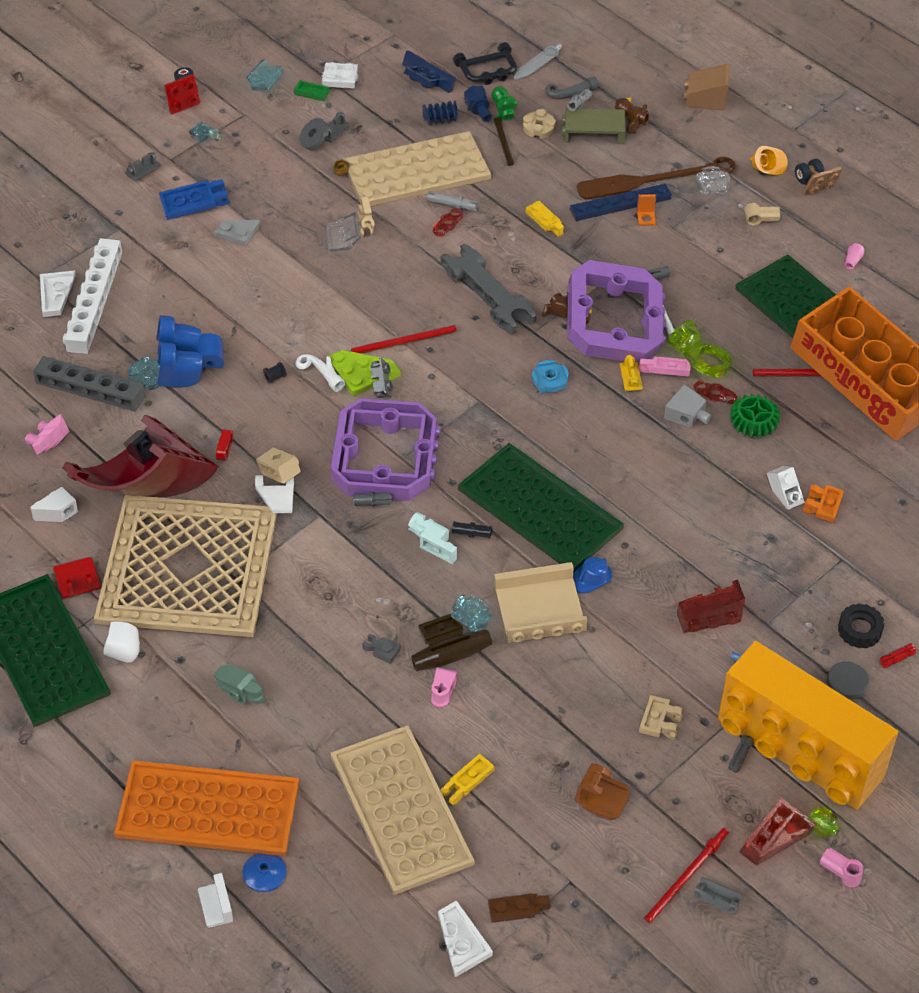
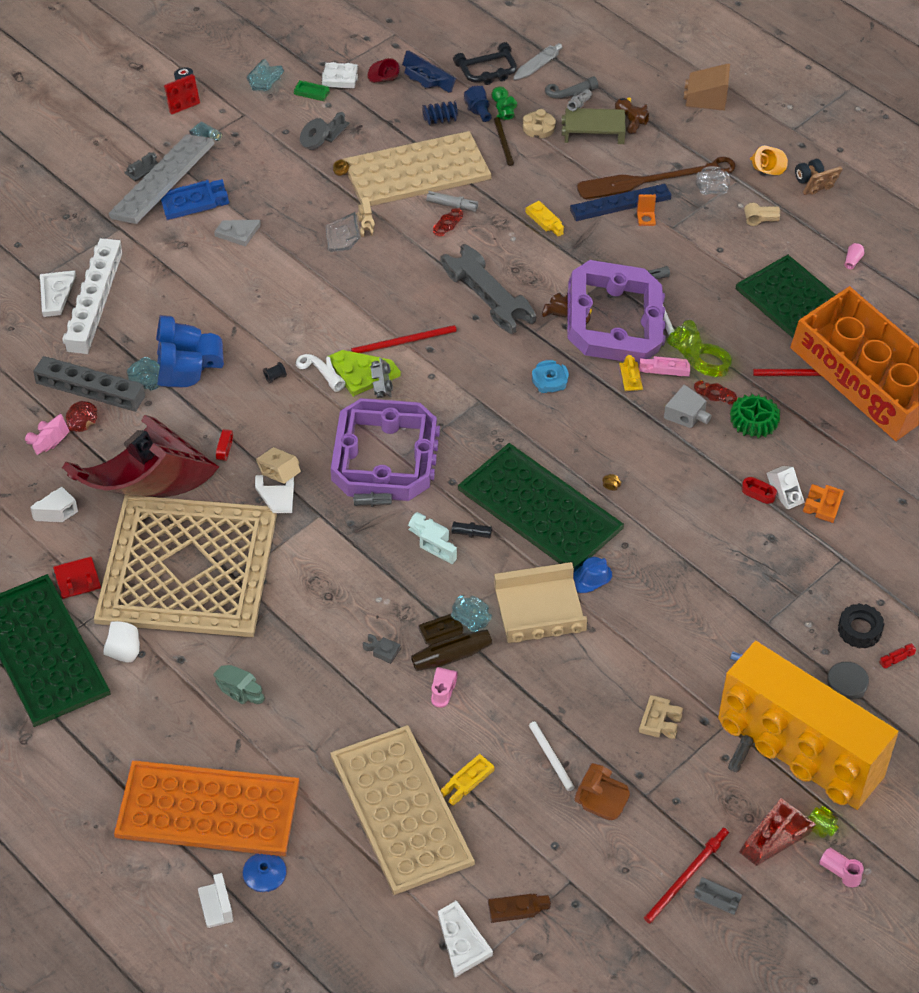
clear red wedge [677,579,745,633] -> none
none -> clear red hair [66,401,98,432]
none -> light grey plate [108,134,214,224]
none -> dark red cap [367,58,400,83]
none -> white bar [529,721,575,792]
none -> pearl gold plate [602,474,621,491]
none -> red beam [742,477,777,504]

